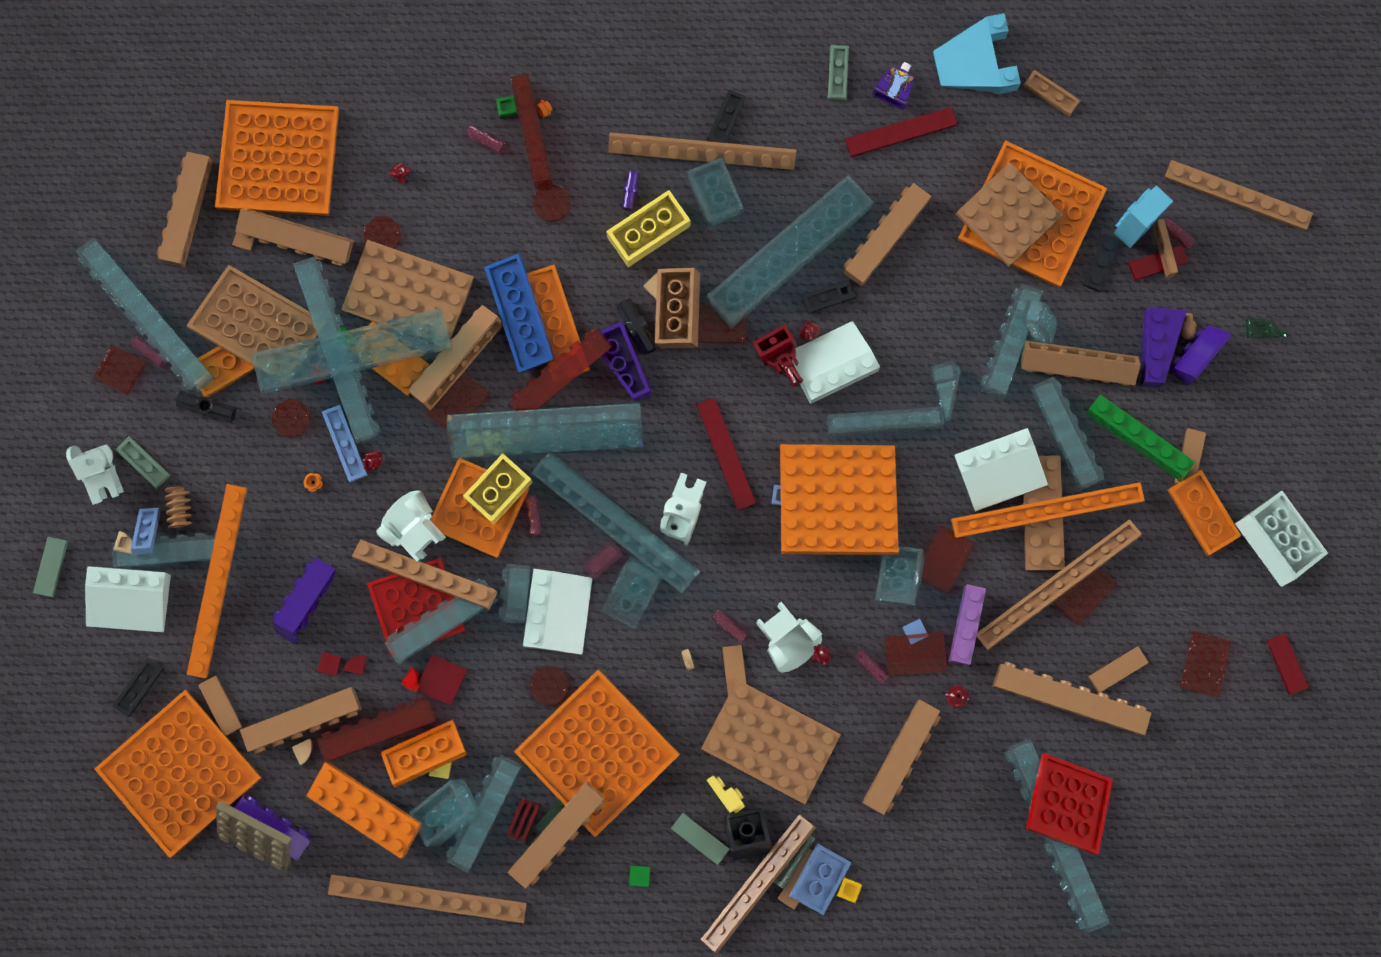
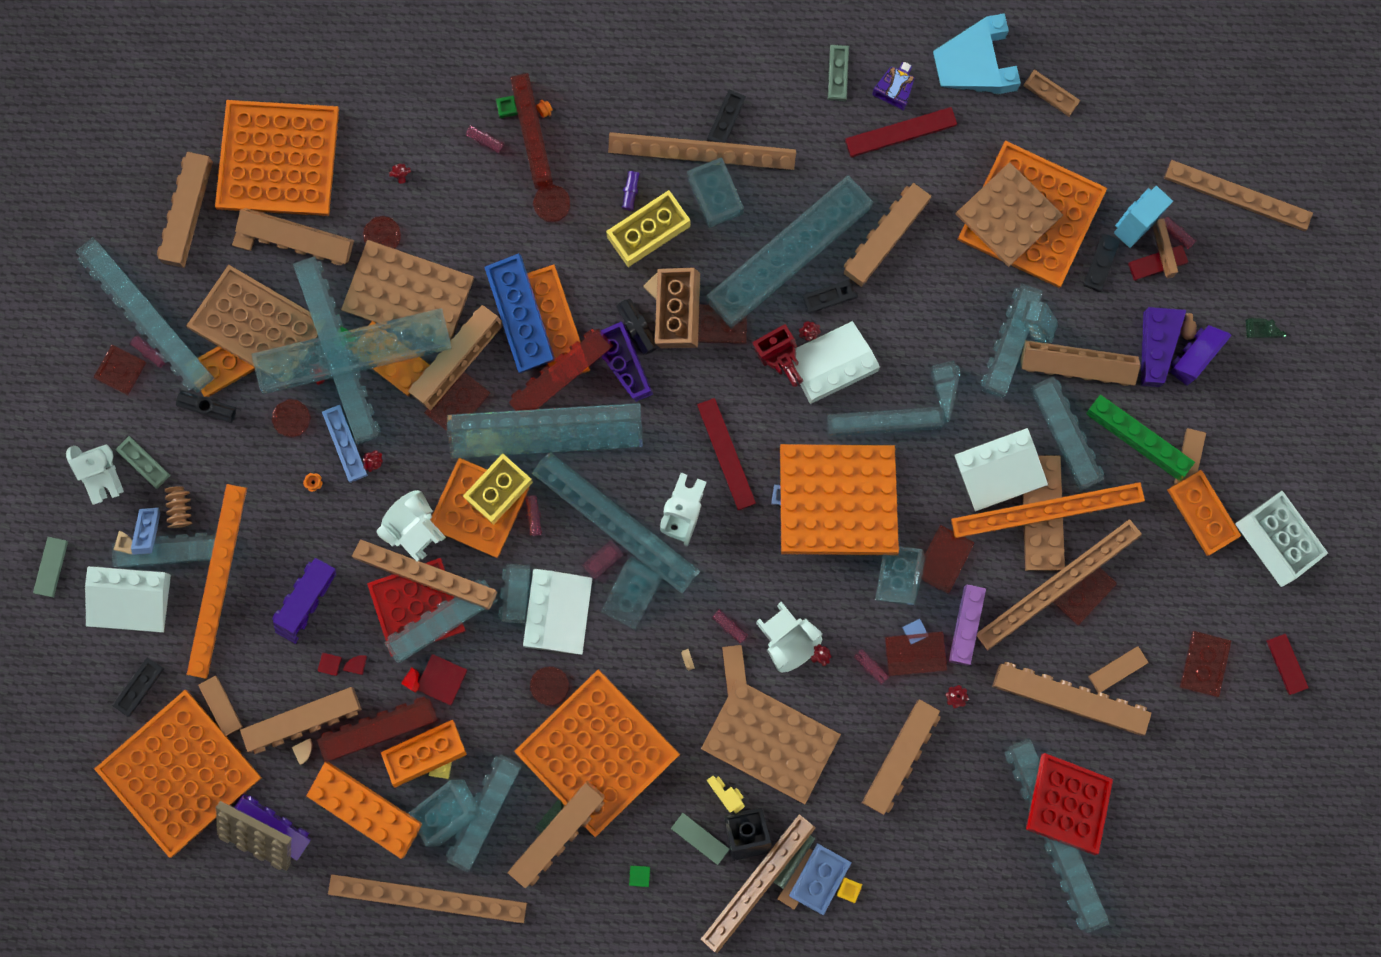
dark red tile [506,798,540,842] -> none

